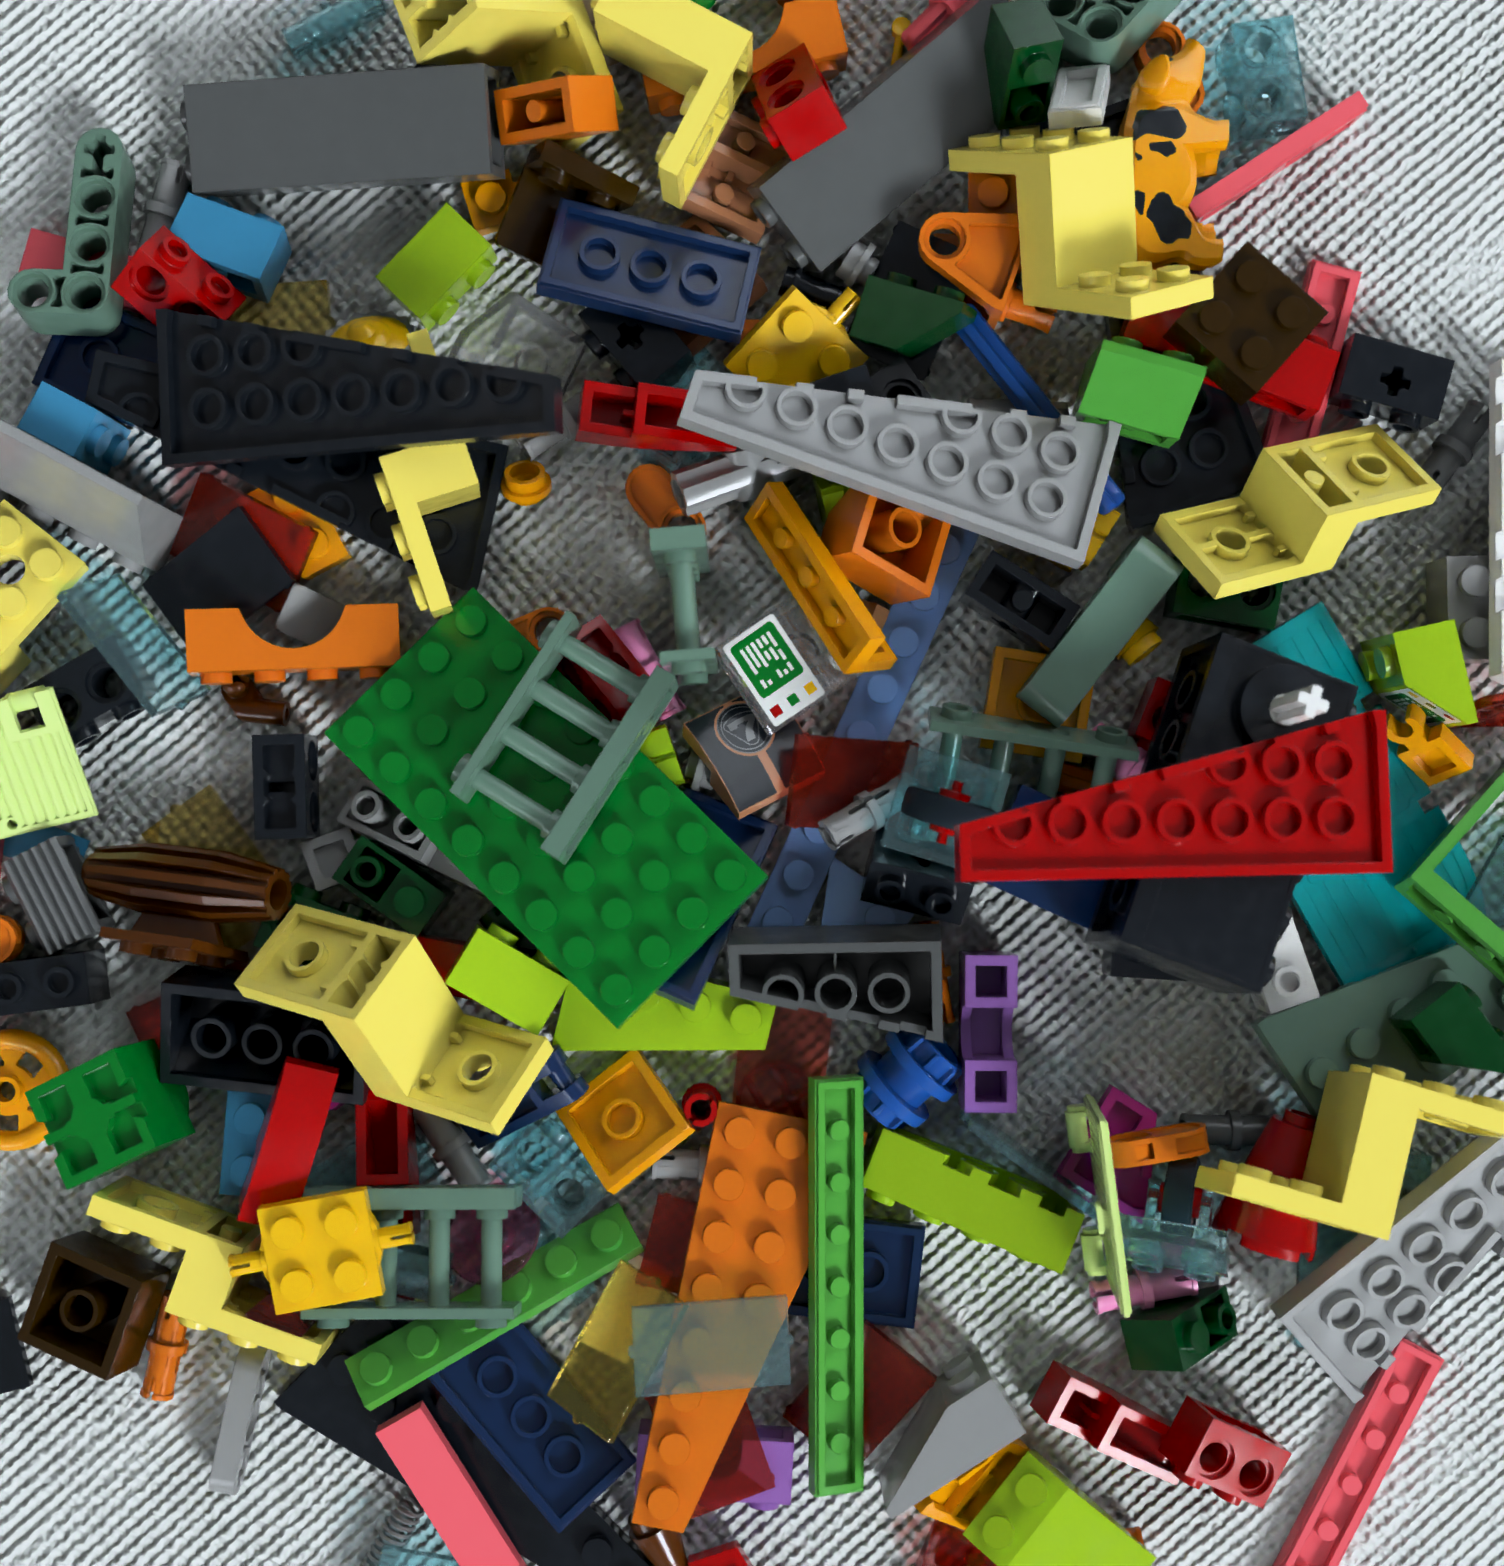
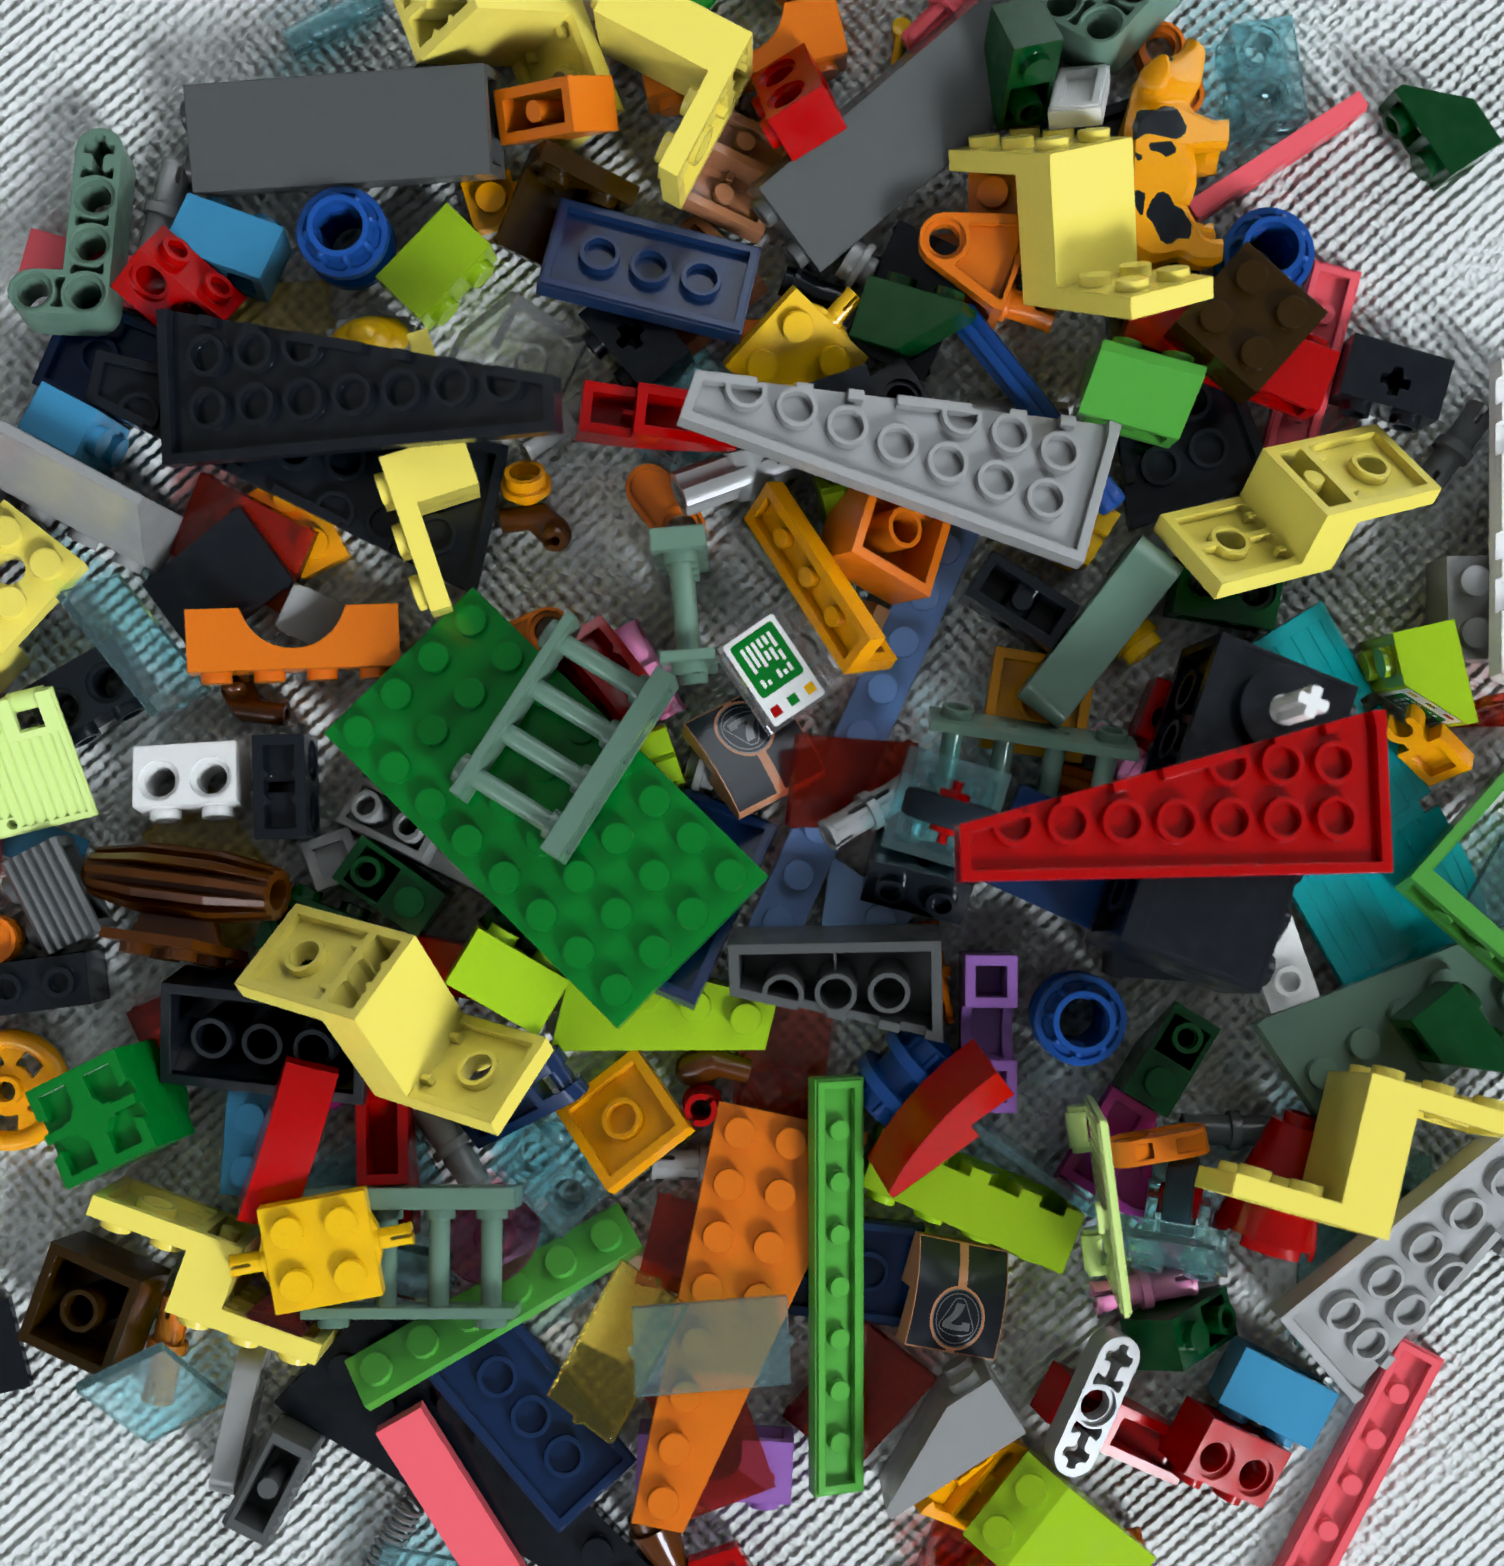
none -> clear light blue piece [76,1342,228,1444]
none -> white brick [132,740,250,824]
none -> dark grey brick [222,1412,326,1545]
none -> blue piece [296,186,397,291]
none -> reddish brown arm [499,503,572,552]
none -> reddish brown arm [675,1050,752,1087]
none -> red slope [868,1038,1014,1198]
none -> black slope [896,1230,1009,1360]
none -> blue piece [1028,970,1127,1066]
none -> light grey beam [1043,1326,1140,1477]
none -> dark green slope [1111,1001,1221,1118]
none -> dark azure brick [1206,1335,1339,1450]
none -> blue piece [1211,207,1314,287]
none -> dark green slope [1378,84,1503,191]

